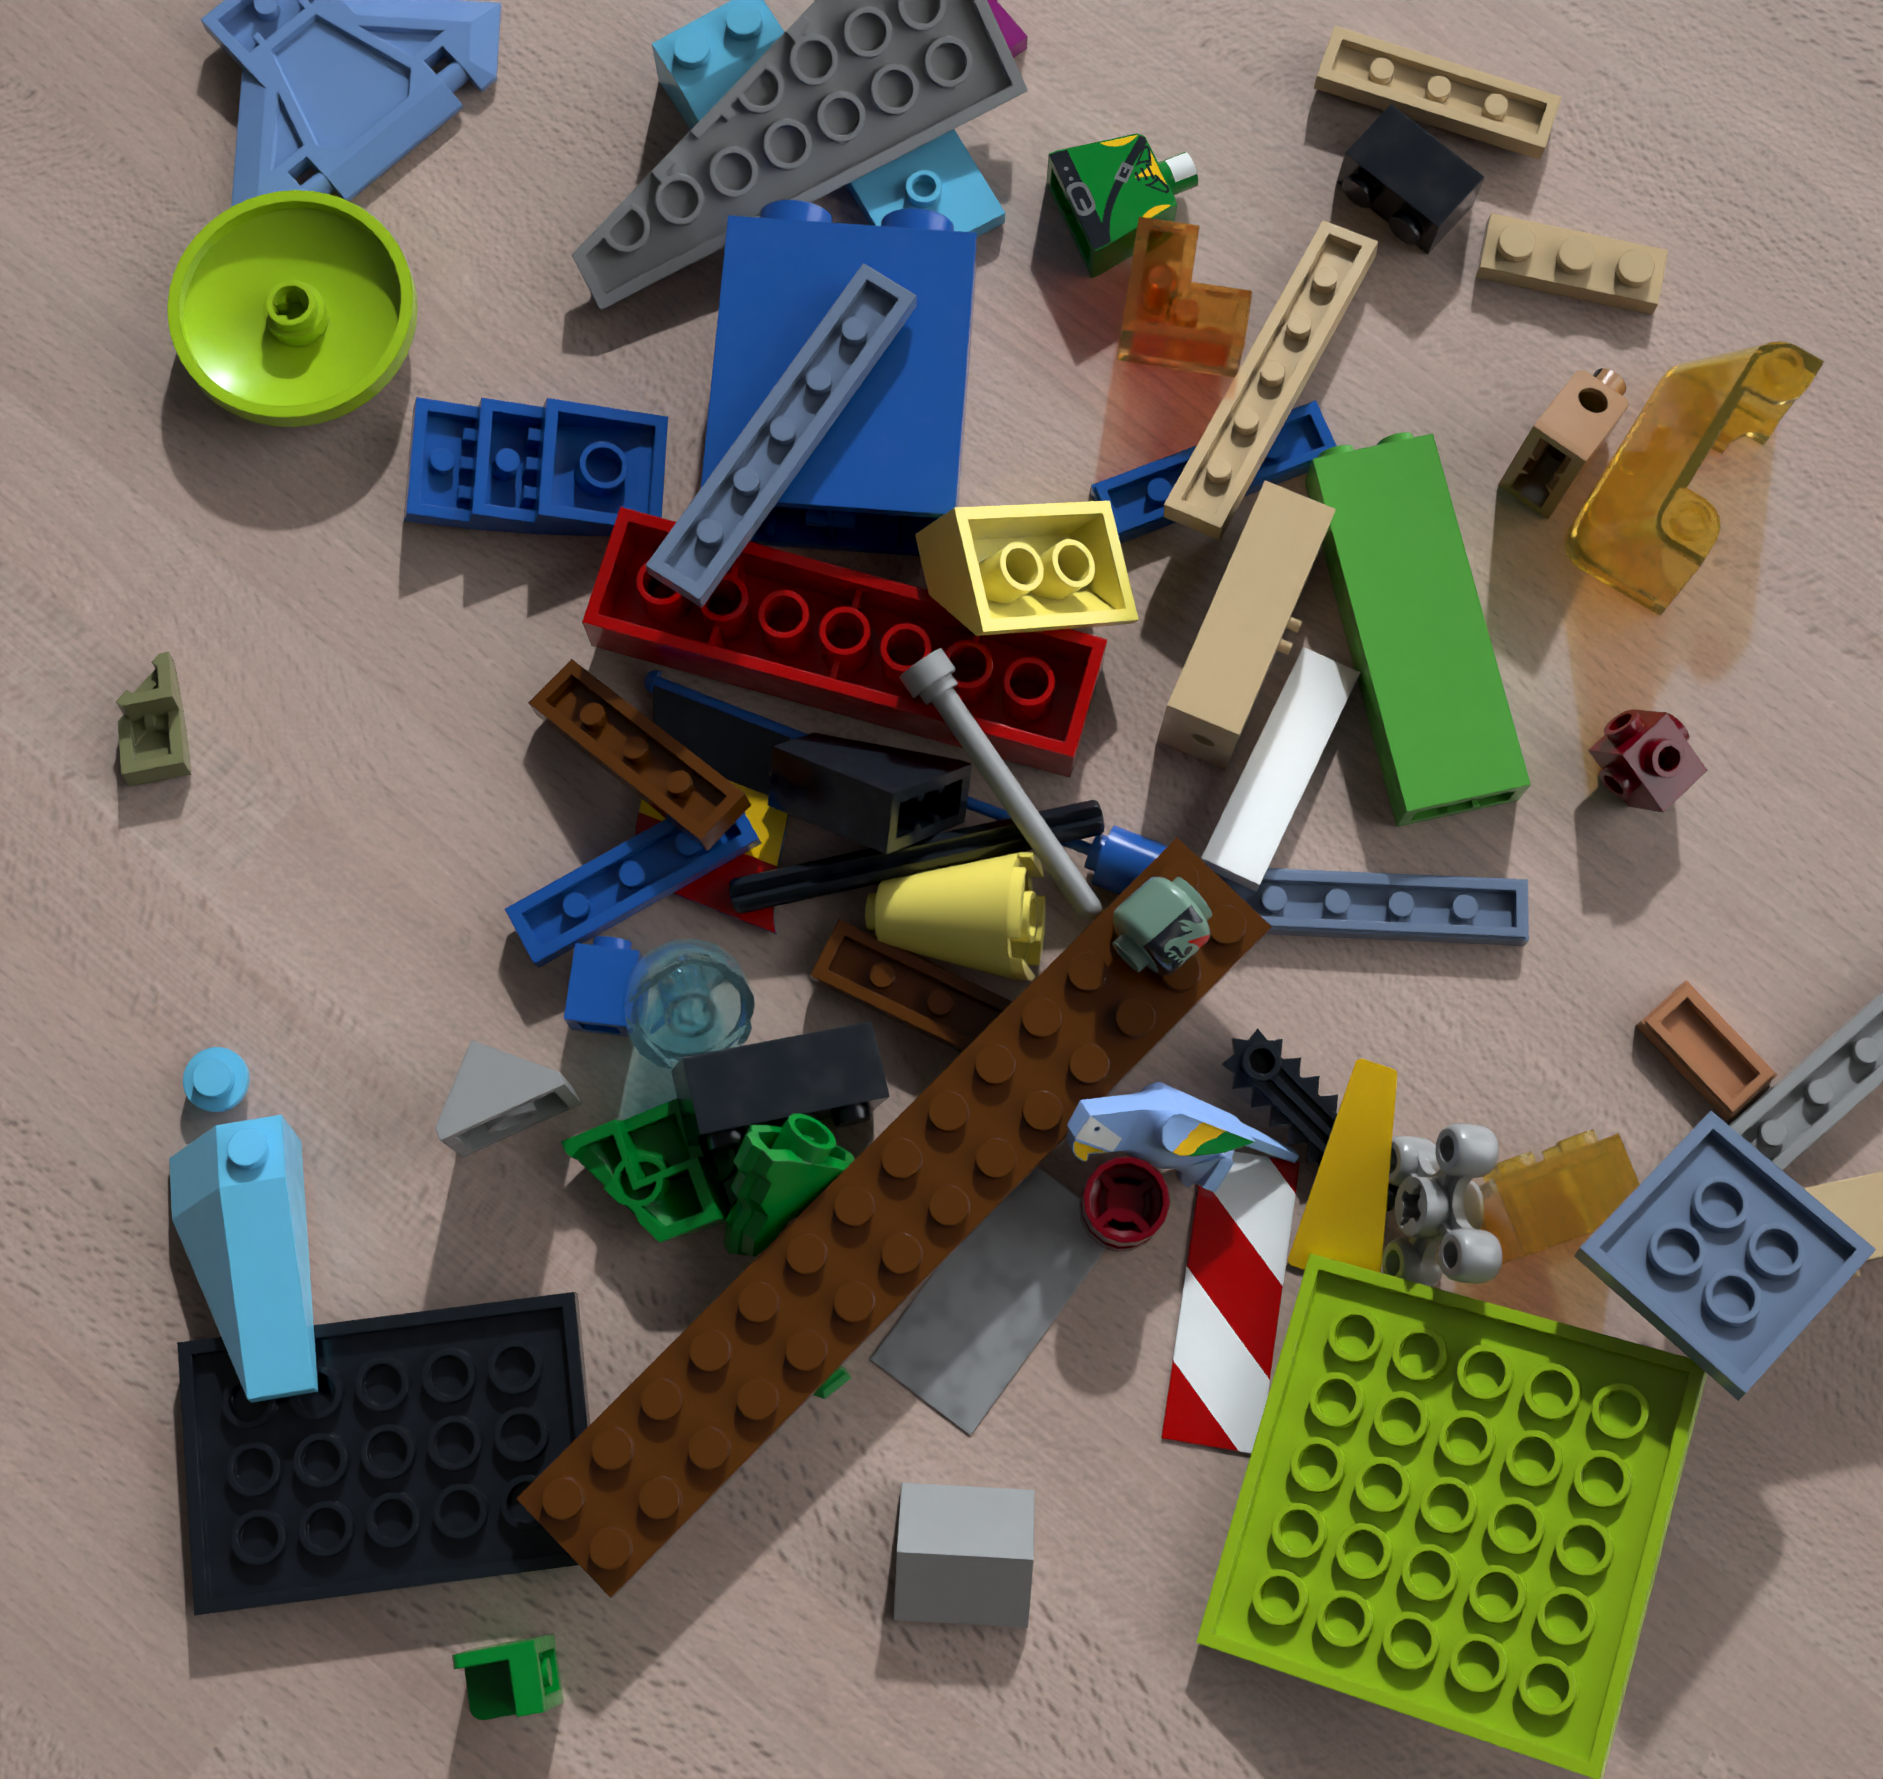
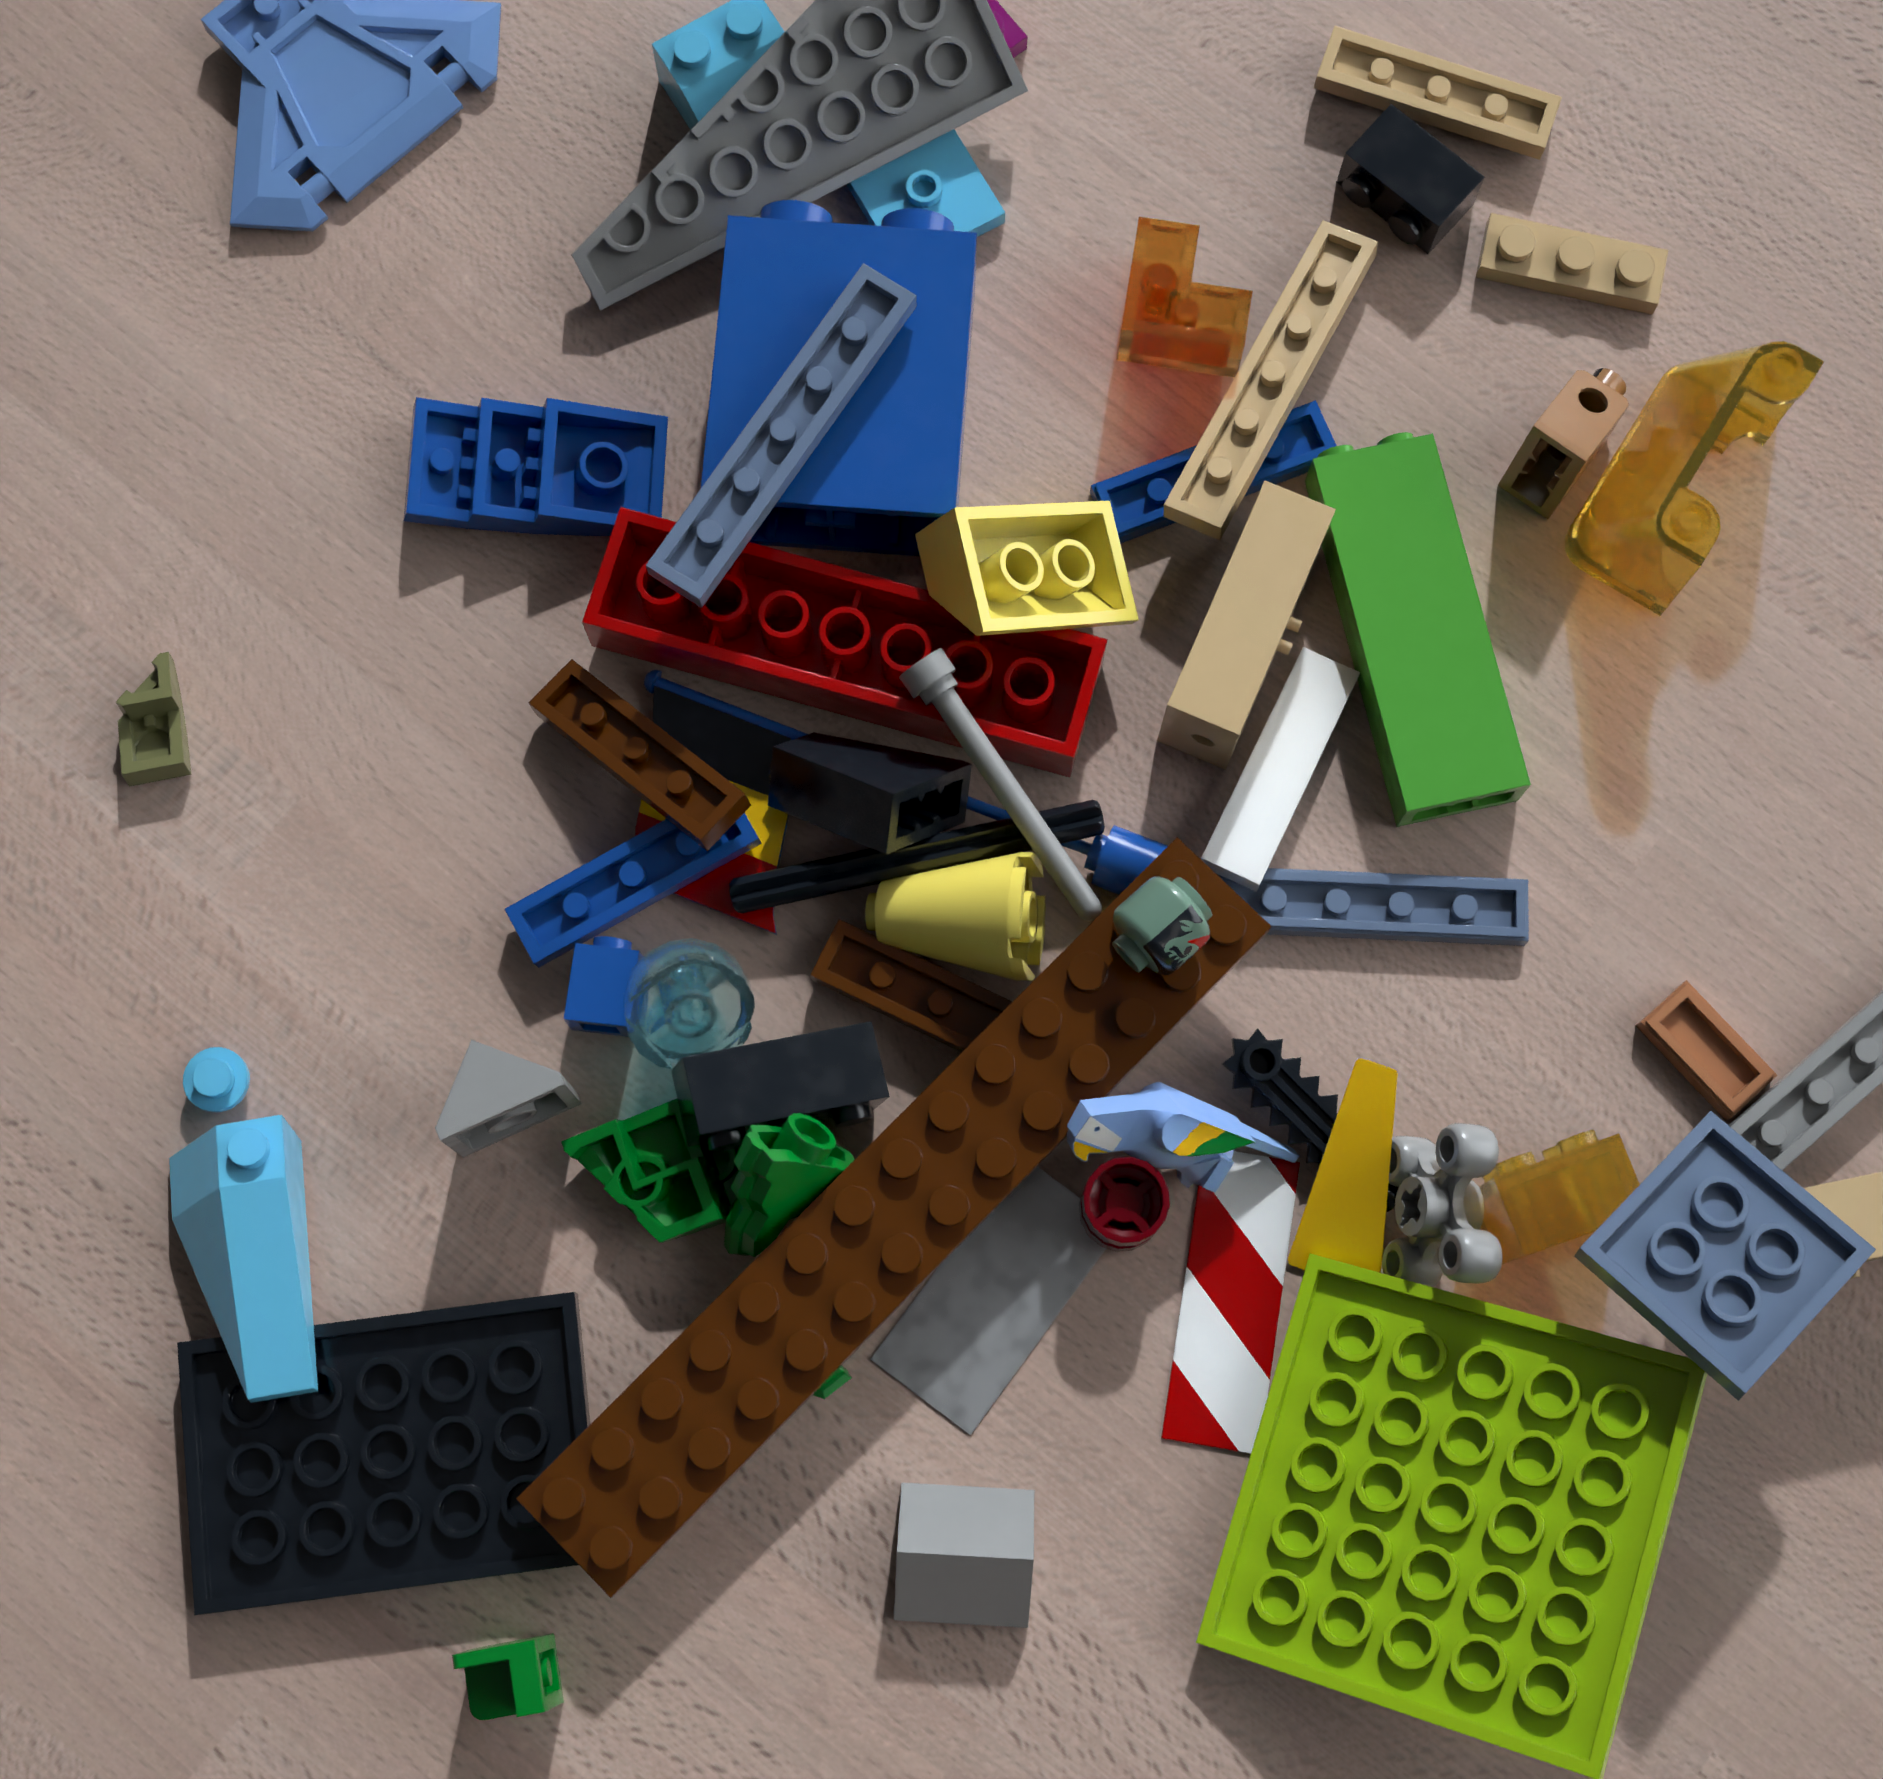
lime dish [167,190,418,427] -> none
green torso [1046,133,1198,278] -> none
dark red brick [1588,709,1708,813] -> none

